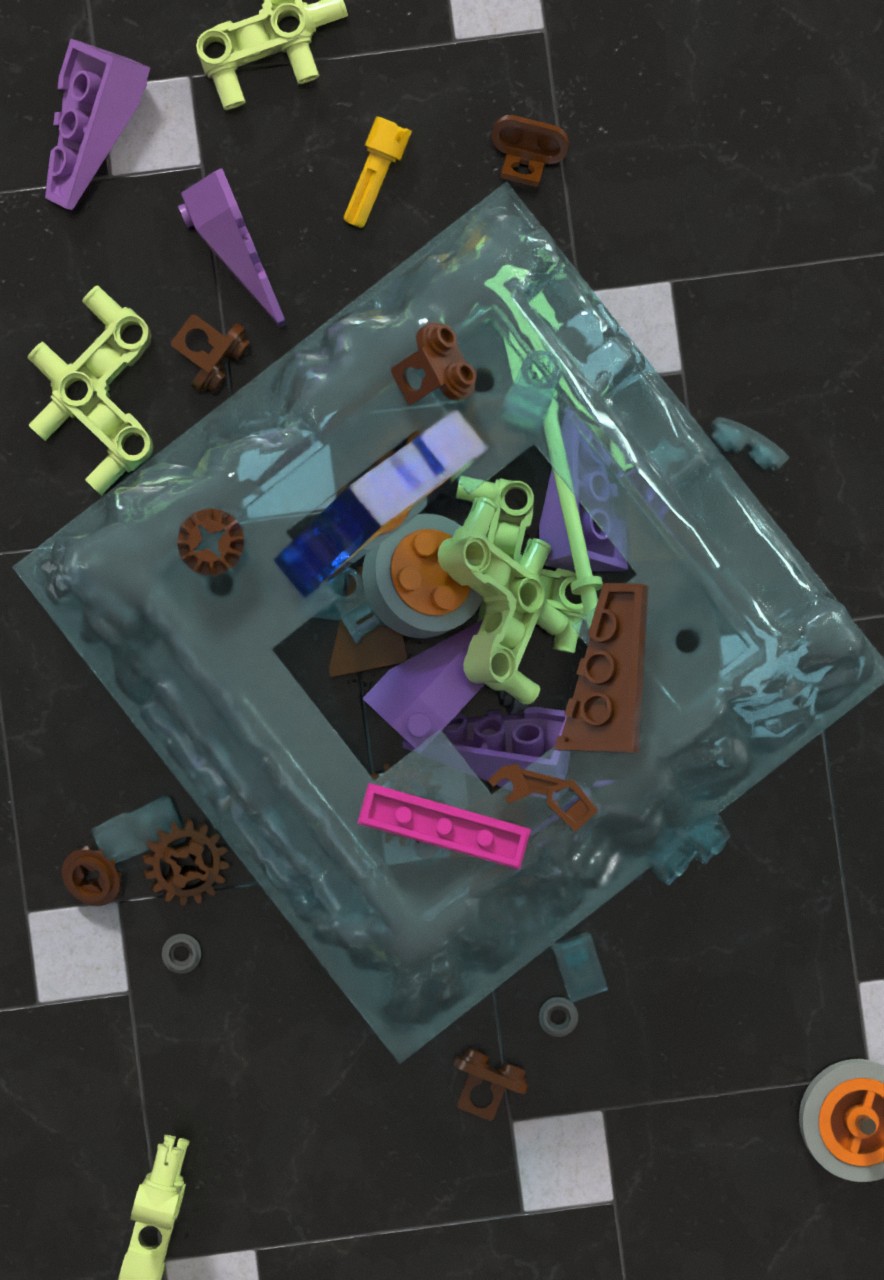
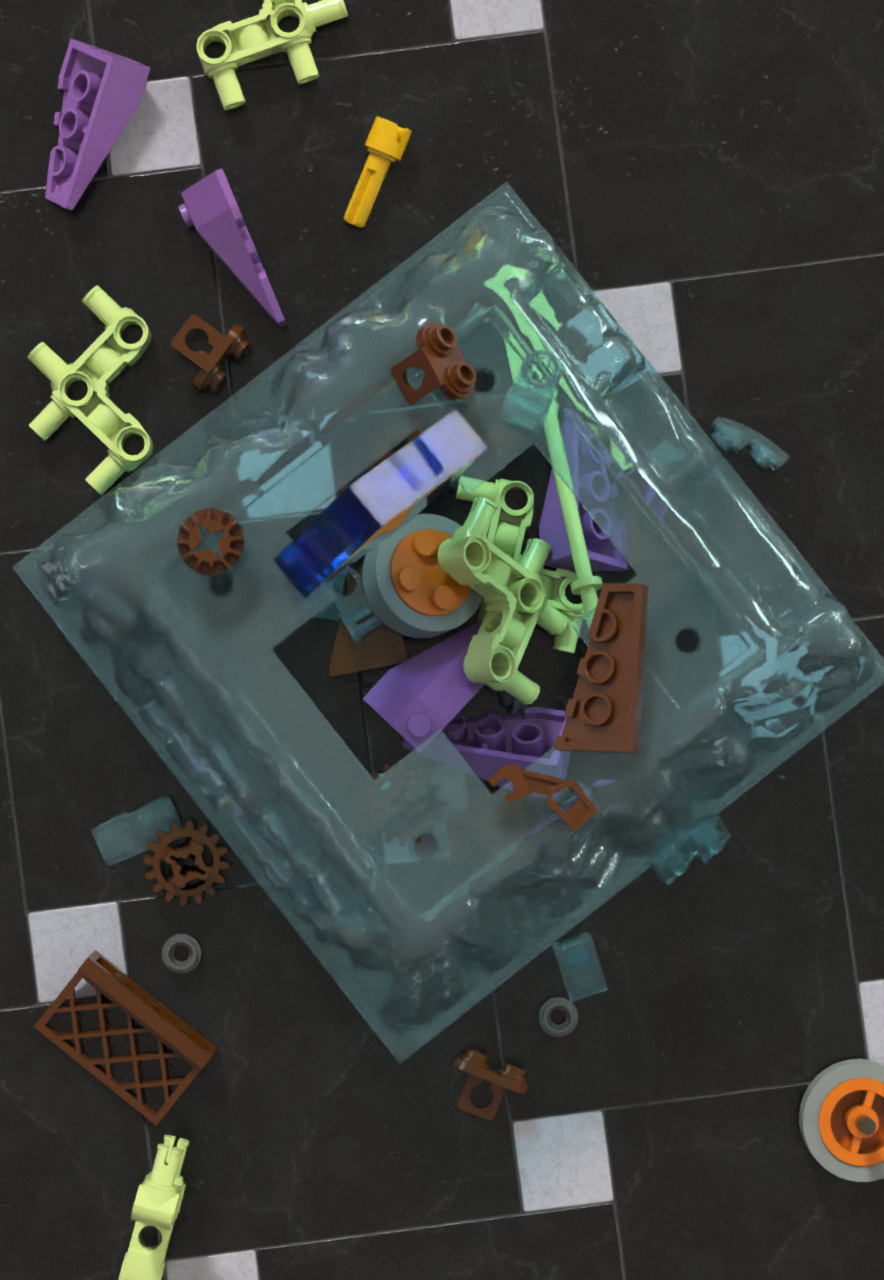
reddish brown gear [62,845,123,906] -> none
dark pink tile [357,783,531,870] -> none
reddish brown bracket [491,115,569,187] -> none
none -> reddish brown fence [34,950,218,1126]

